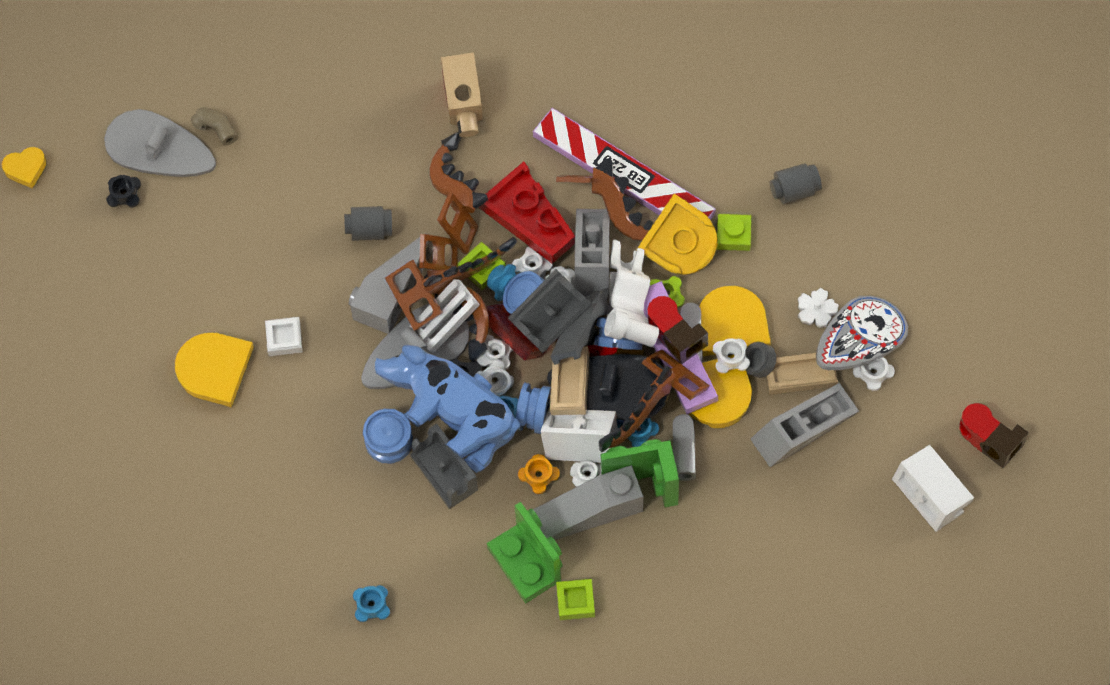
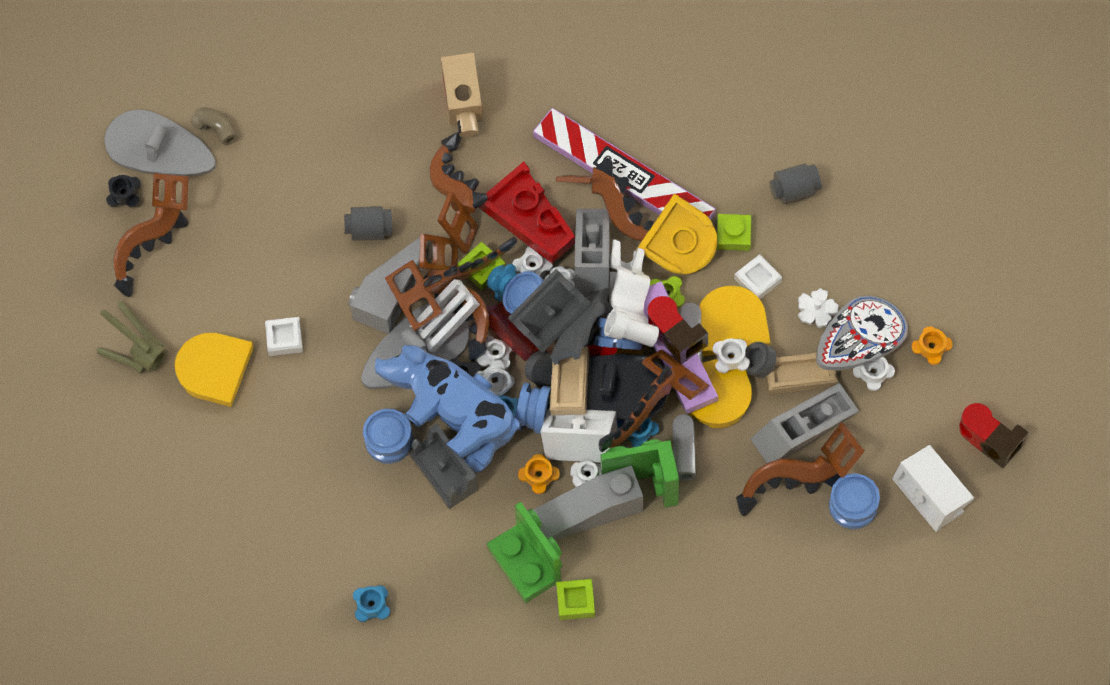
yellow tile [2,147,46,188] -> none
none -> olive plant [97,302,167,374]
none -> dark orange piece [113,173,189,297]
none -> dark grey tile [525,351,553,387]
none -> white tile [734,254,782,299]
none -> dark orange piece [736,422,865,516]
none -> medium blue wheel [829,473,880,530]
none -> light orange plate [911,326,953,365]

